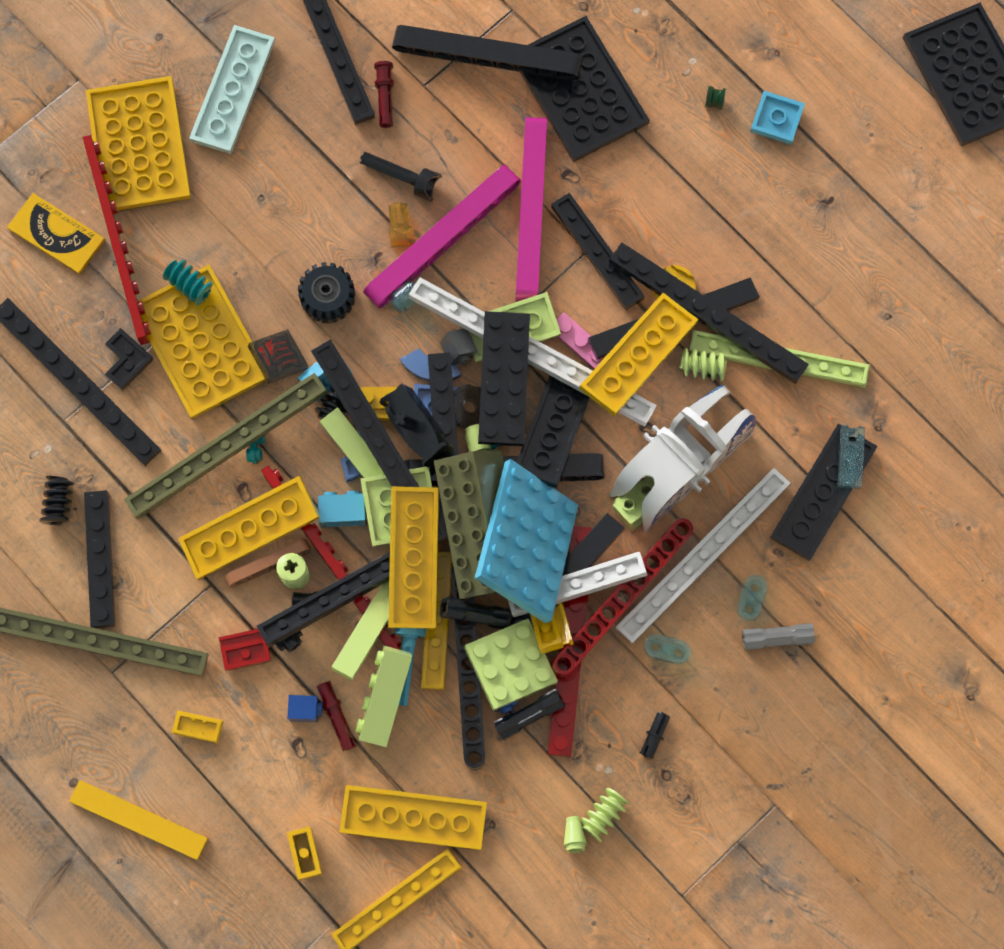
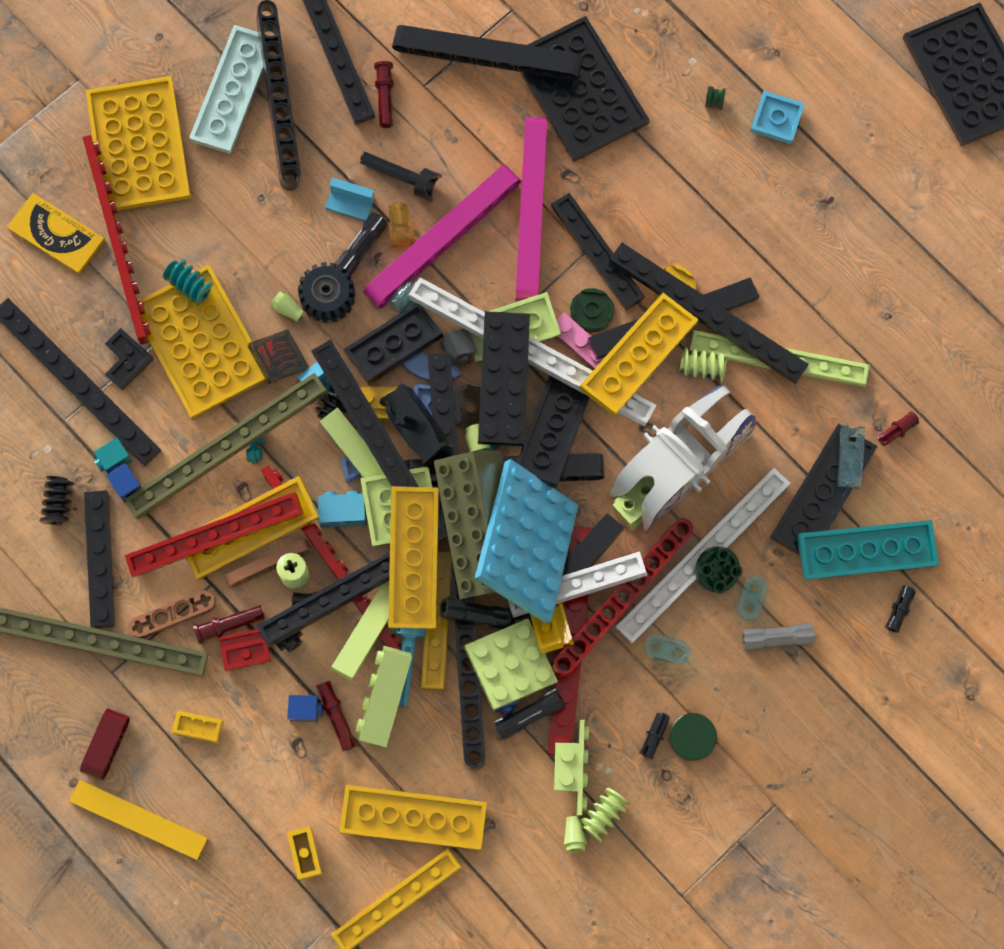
none -> dark red beam [80,708,130,780]
none -> teal brick [94,437,132,474]
none -> blue brick [106,463,142,503]
none -> red plate [125,492,304,578]
none -> nougat beam [128,590,216,639]
none -> dark red pin [193,605,265,644]
none -> black beam [256,0,301,191]
none -> yellowish green cone [270,291,305,322]
none -> medium azure panel [325,177,375,221]
none -> black axle [335,212,388,276]
none -> black plate [344,303,443,385]
none -> yellowish green bracket [554,720,589,817]
none -> dark green tile [570,288,614,332]
none -> dark green tile [669,713,717,761]
none -> dark green tile [695,546,742,594]
none -> teal plate [797,520,939,580]
none -> dark red axle [877,411,920,446]
none -> black pin [885,585,917,633]

